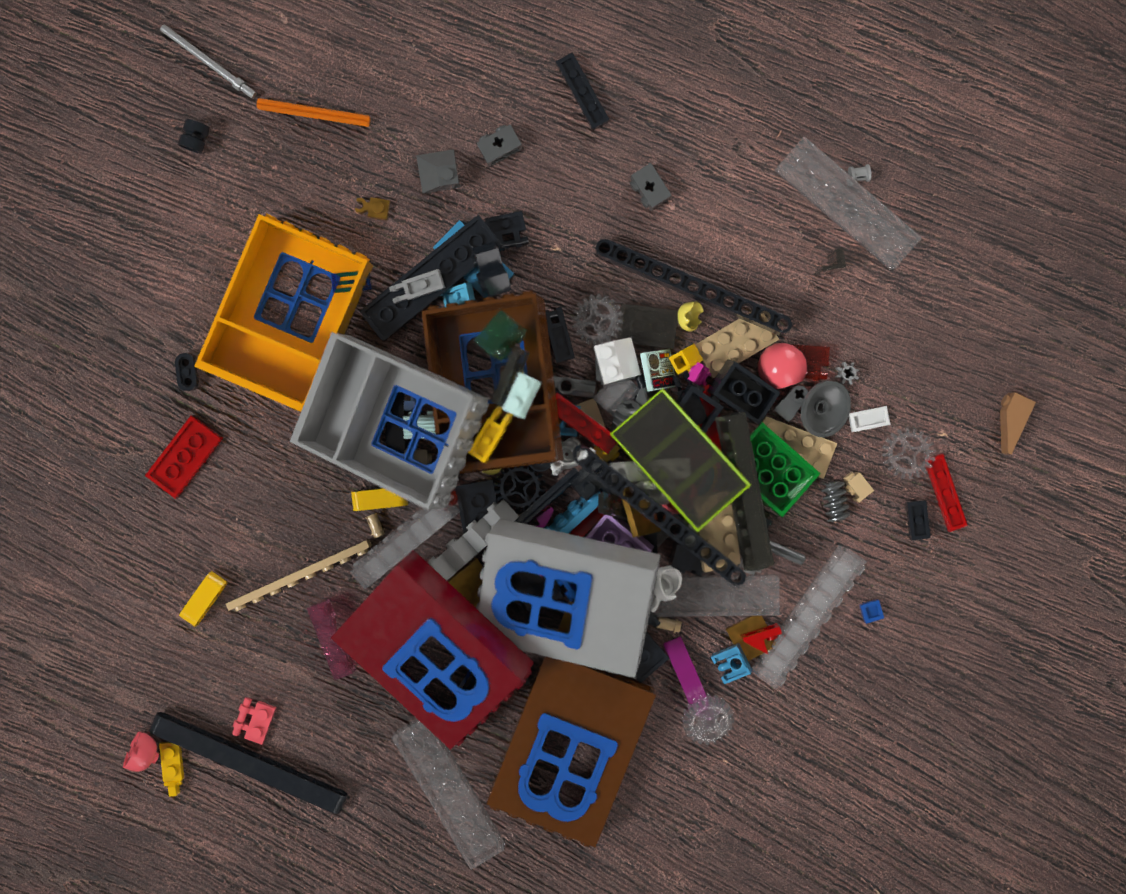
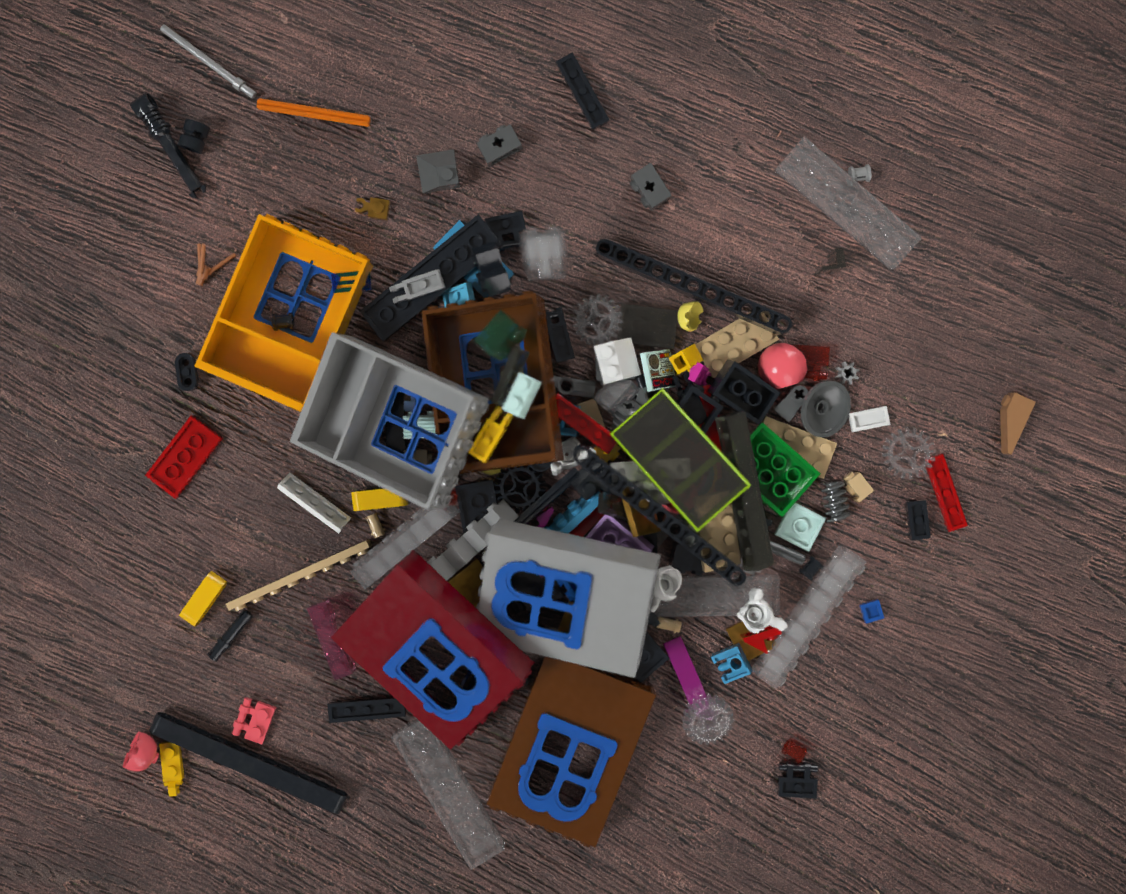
none -> black piece [130,92,206,199]
none -> nougat plant [195,243,236,286]
none -> black pin [207,609,253,662]
none -> black bush [272,312,295,331]
none -> white plate [277,473,351,534]
none -> black plate [327,697,406,723]
none -> clear brick [521,227,566,281]
none -> white hair [737,588,788,633]
none -> light aqua tile [774,502,826,552]
none -> black plate [777,761,818,799]
none -> clear red bush [781,738,807,763]
none -> black bush [799,556,824,581]

